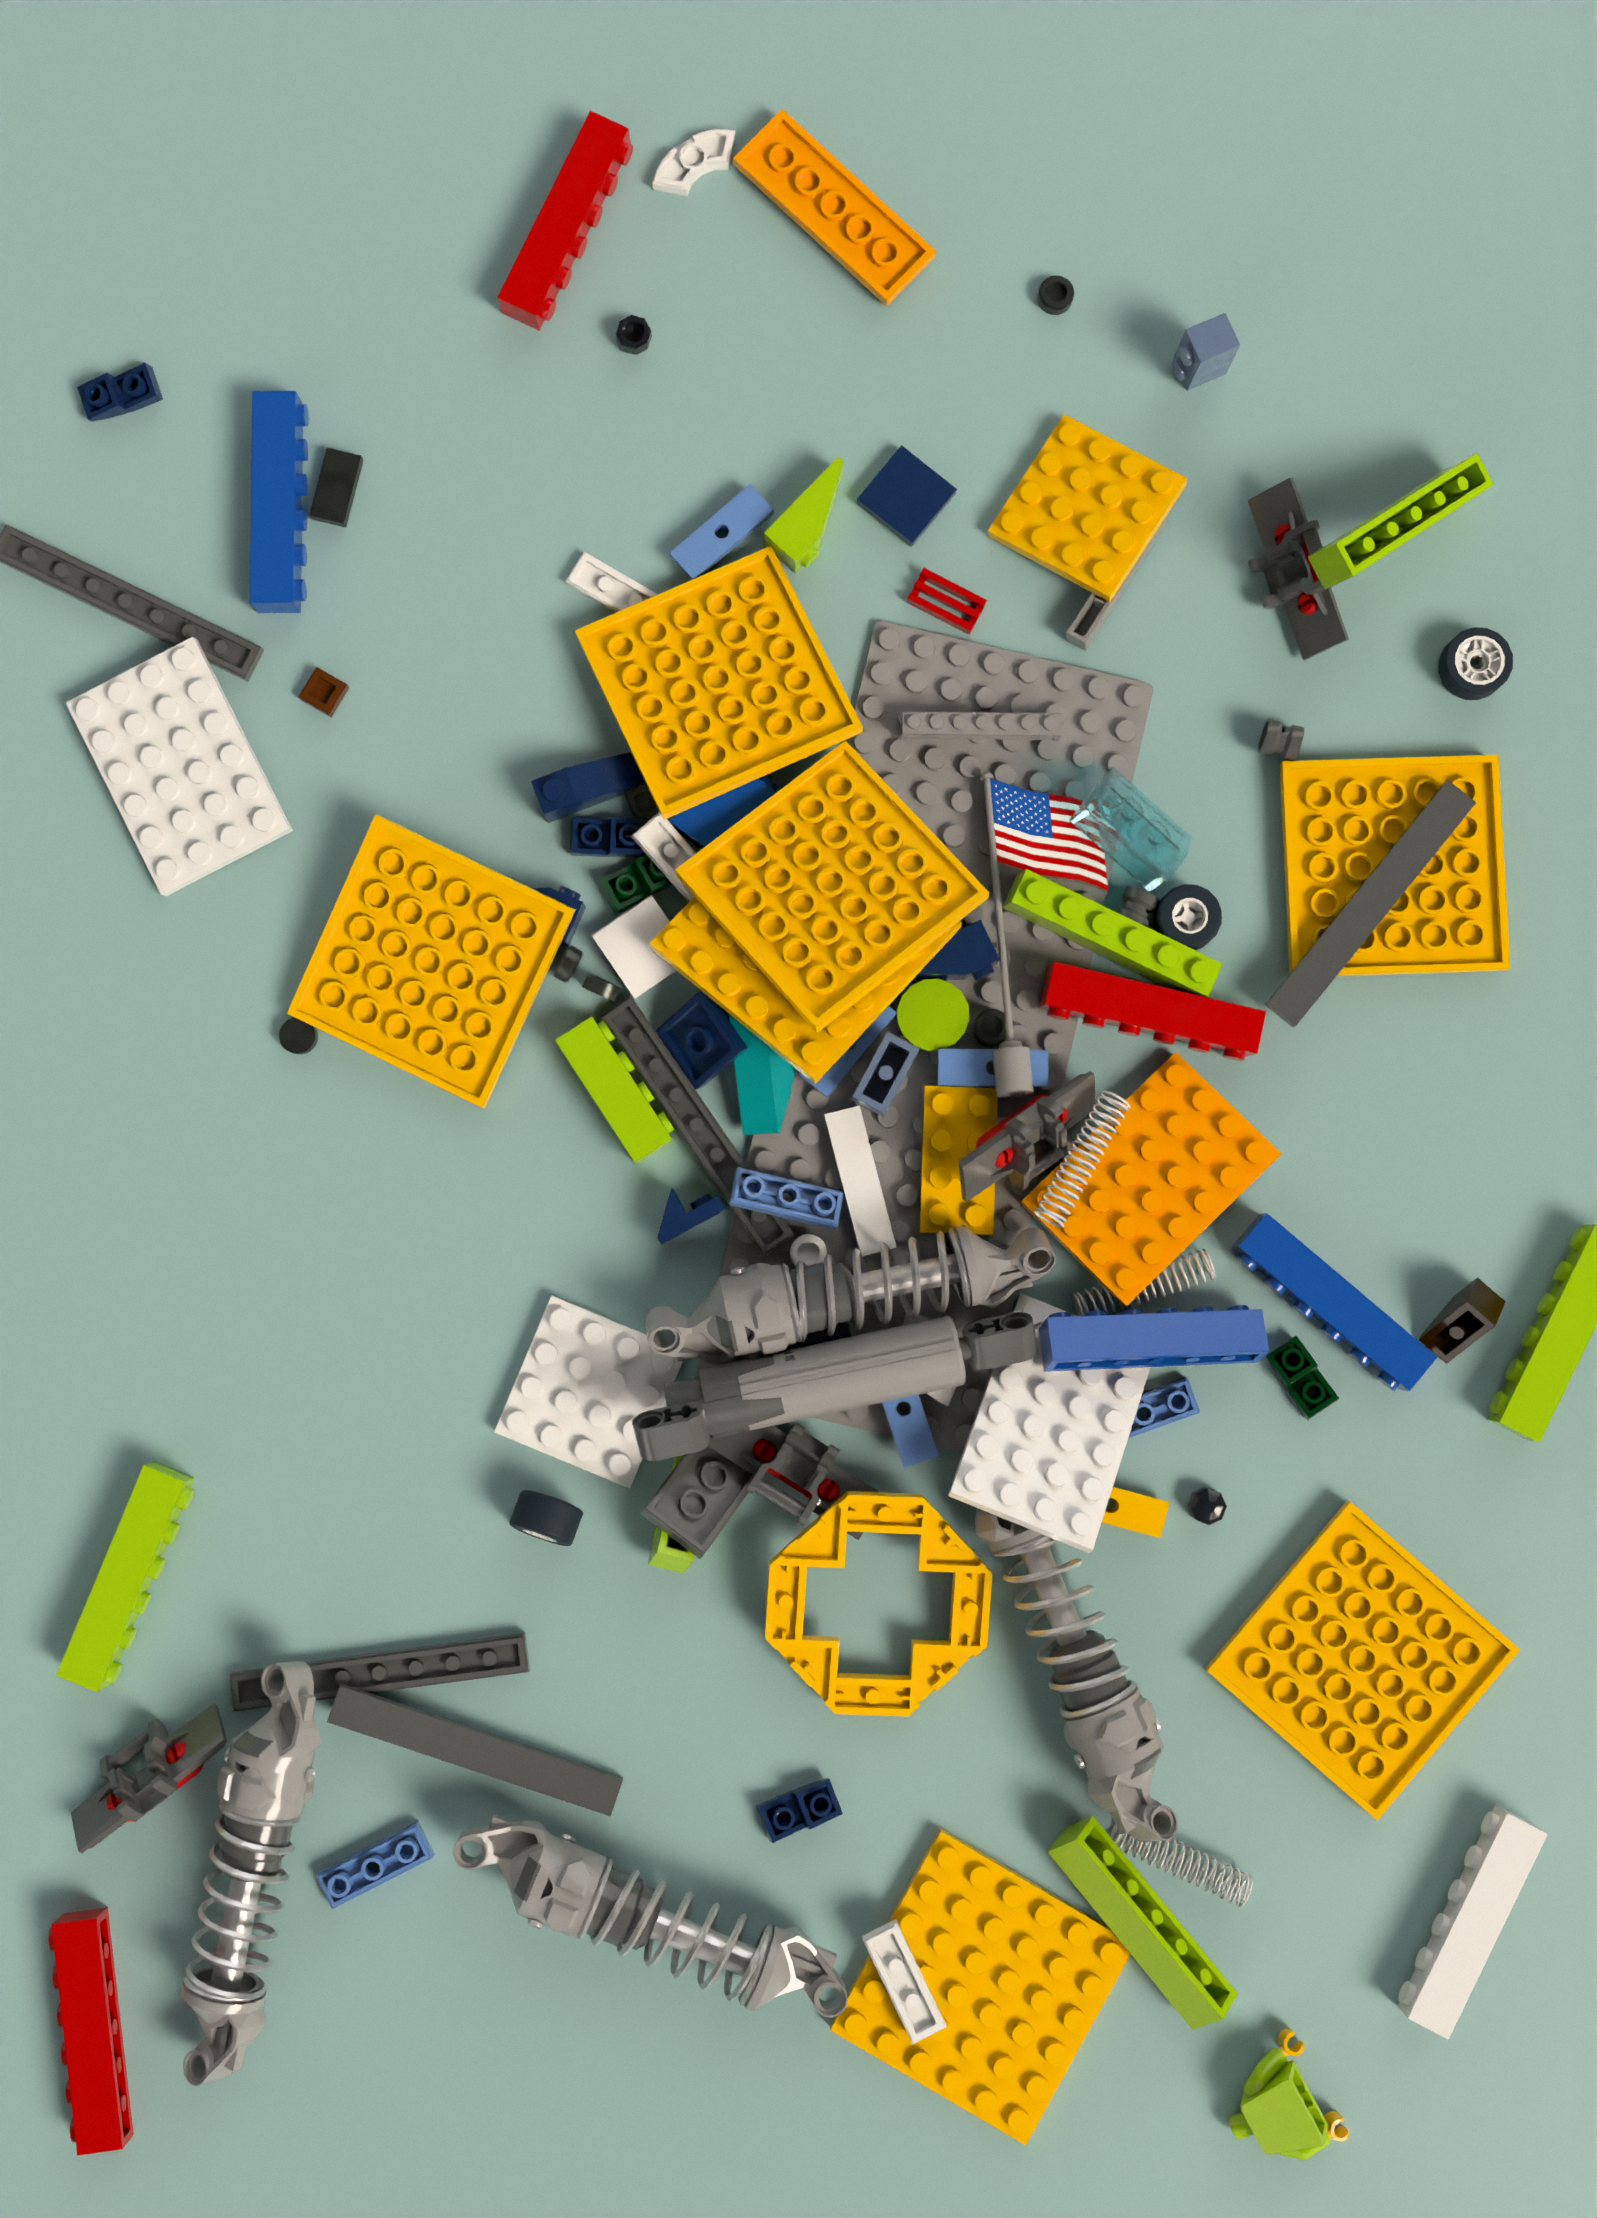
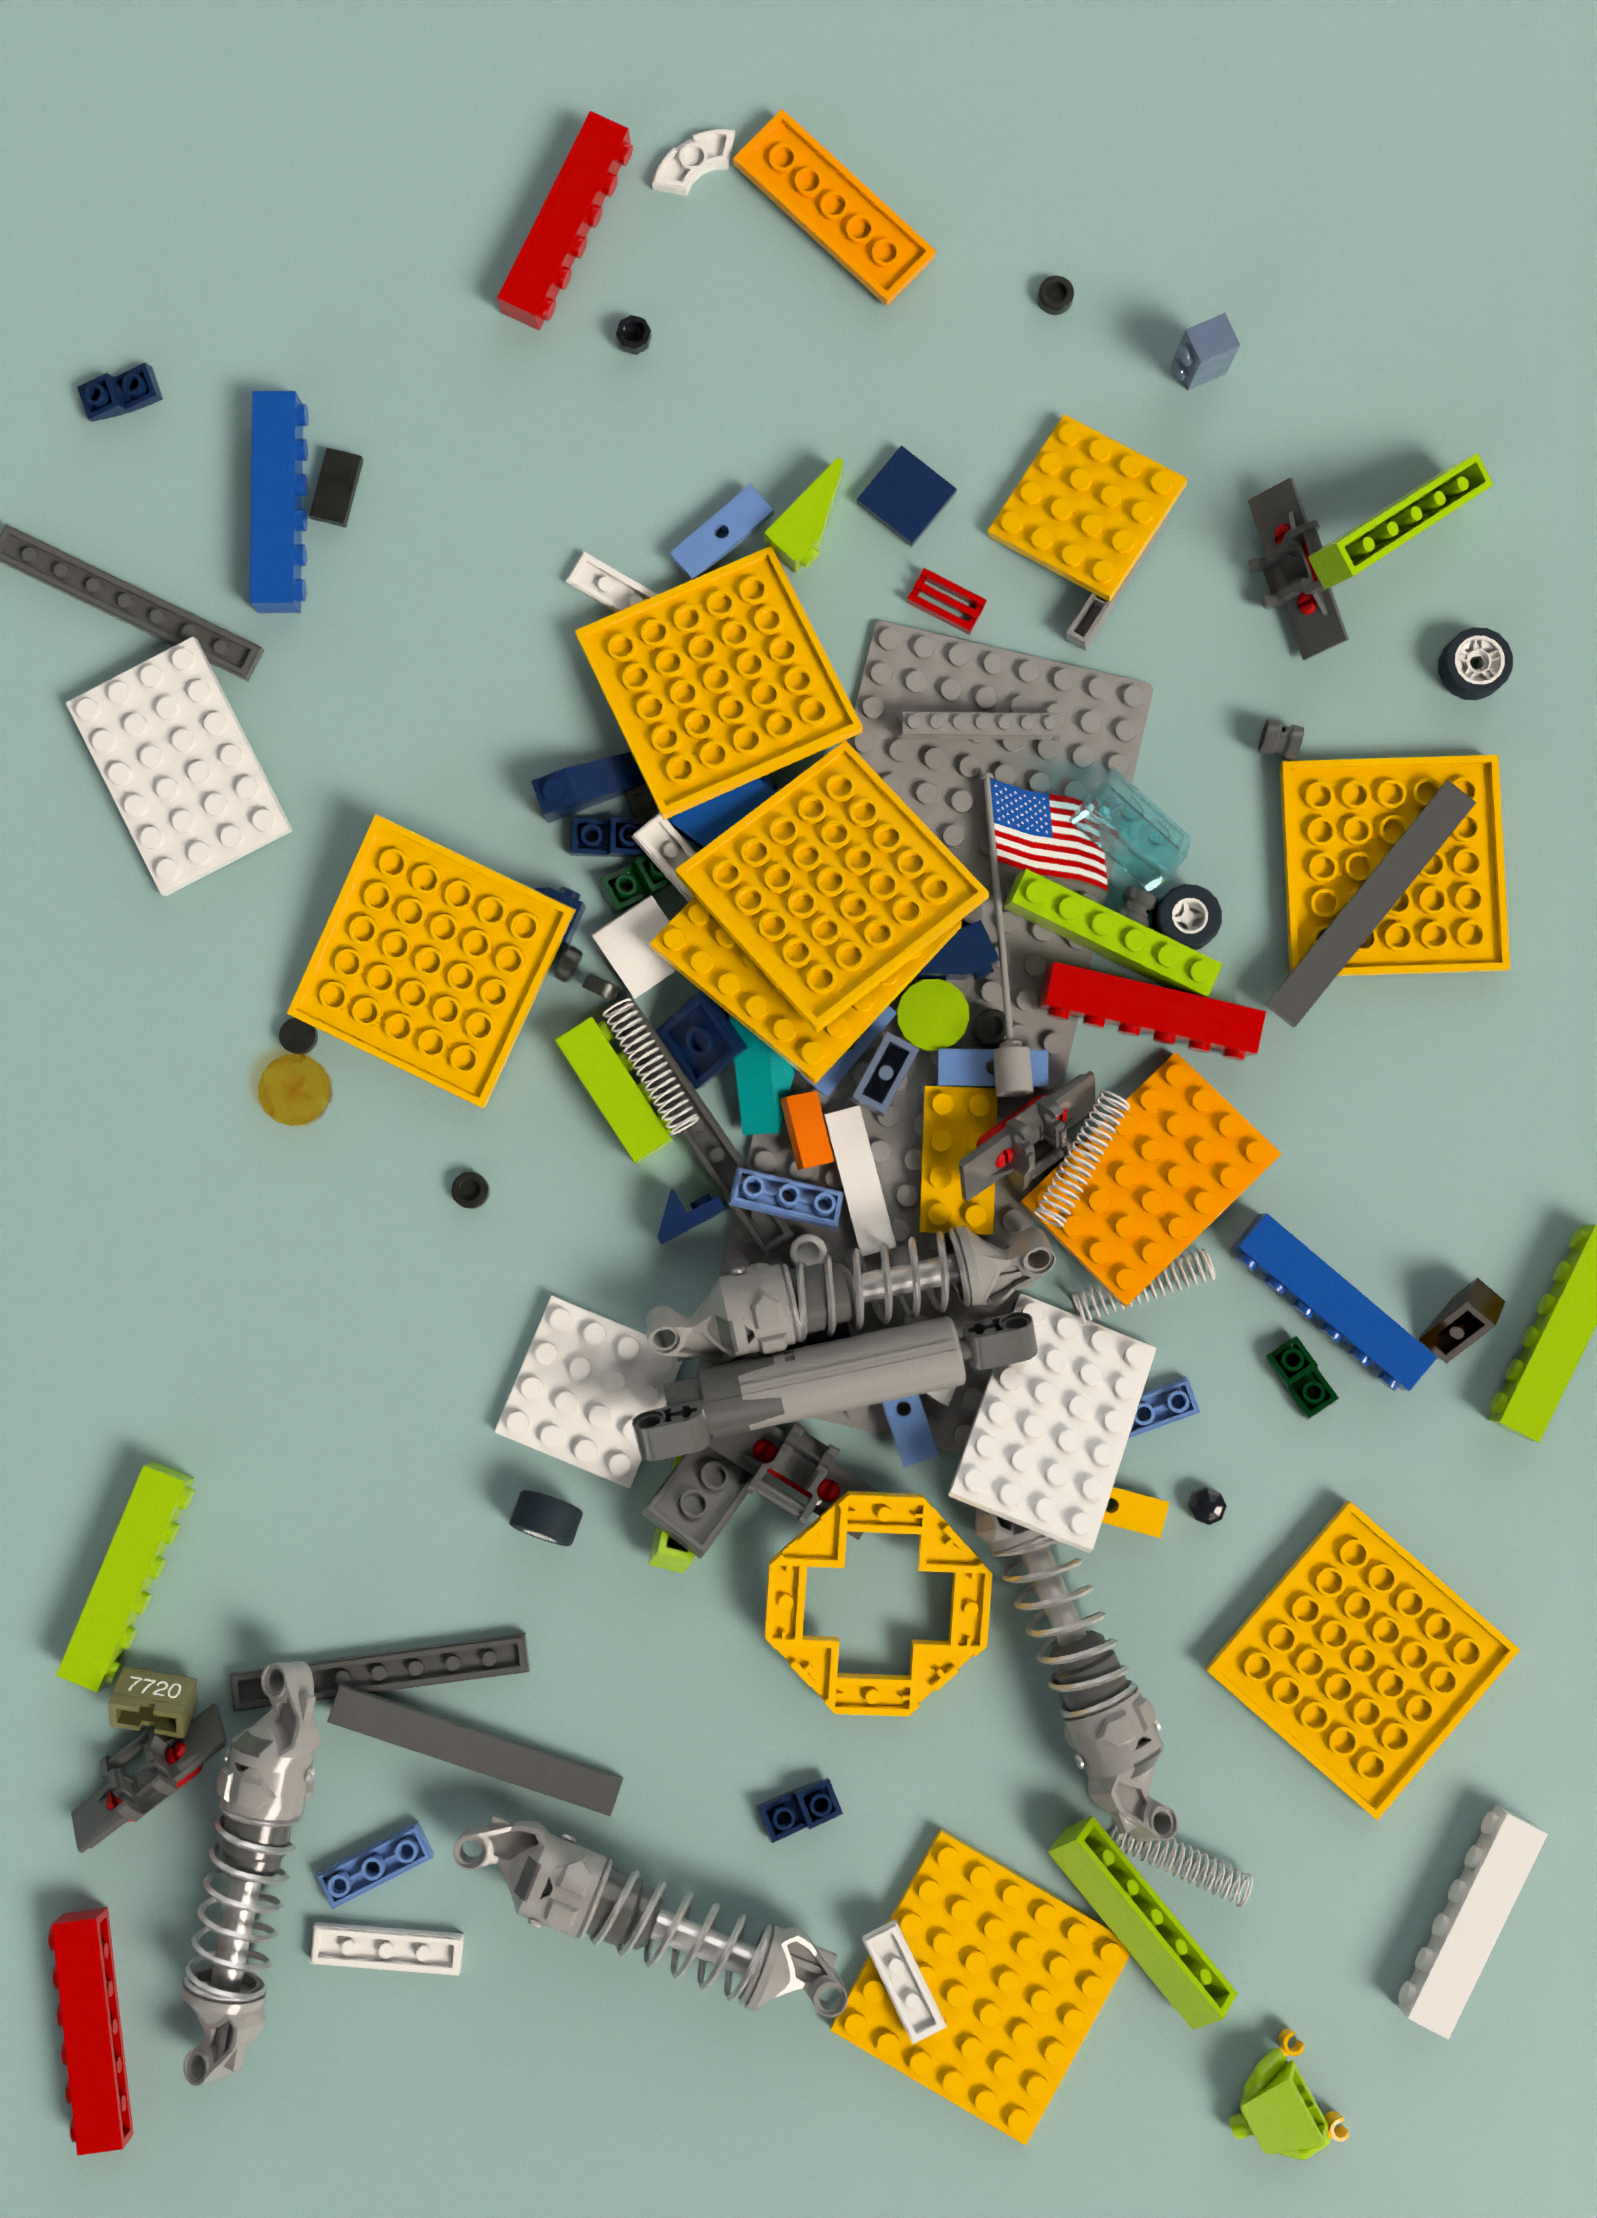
reddish brown tile [298,667,350,718] -> none
blue brick [1038,1305,1269,1372] -> none
none -> olive brick [108,1667,198,1738]
none -> clear yellow tile [258,1054,333,1127]
none -> white tile [310,1922,464,1976]
none -> pearl dark grey tile [451,1172,490,1209]
none -> white piece [602,998,699,1135]
none -> orange tile [780,1091,834,1170]

